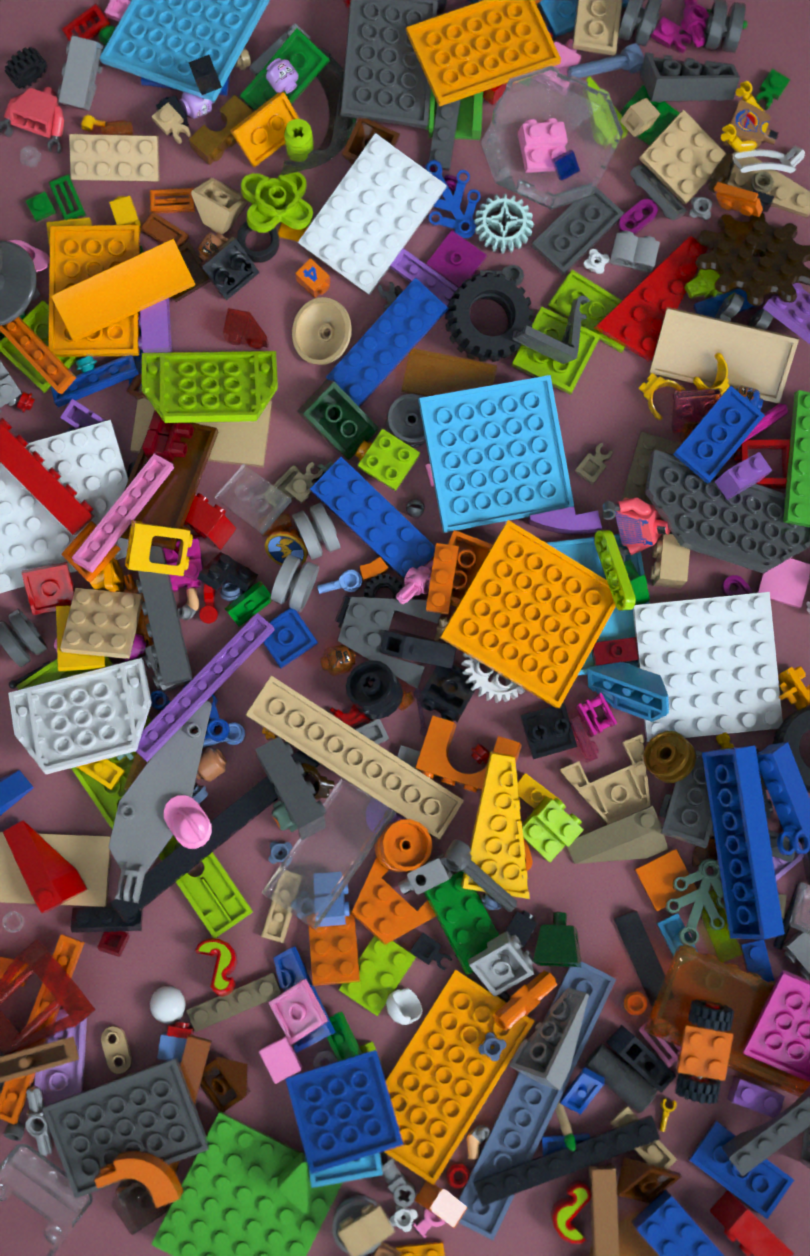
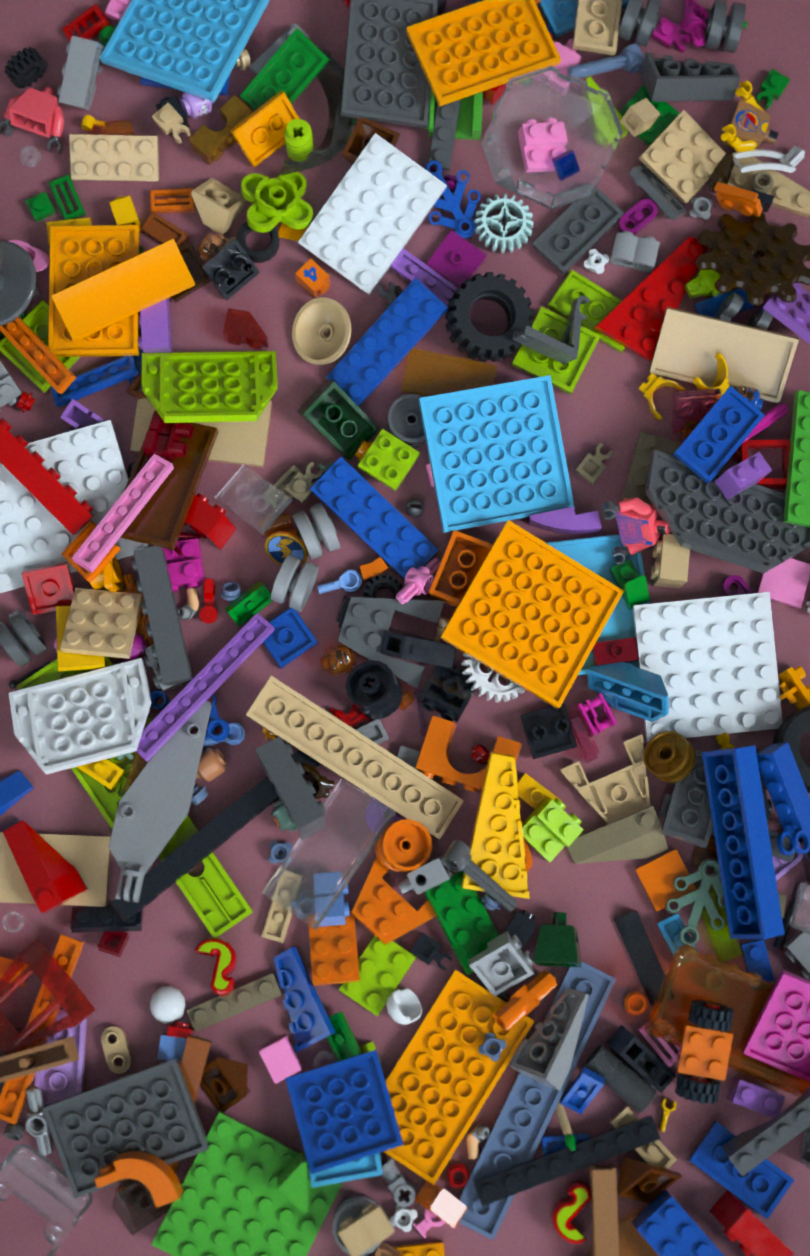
teal plate [75,356,97,373] -> none
yellow window [125,520,193,576] -> none
bright pink piece [164,795,211,849] -> none
black brick [188,54,222,95] -> none
black plate [197,552,258,592] -> none
lavender head [266,58,299,93] -> none
bright pink tile [269,979,328,1045] -> none
orange plate [426,543,459,615] -> none
dark grey plate [480,265,524,286] -> none
lime beam [594,530,636,611] -> none

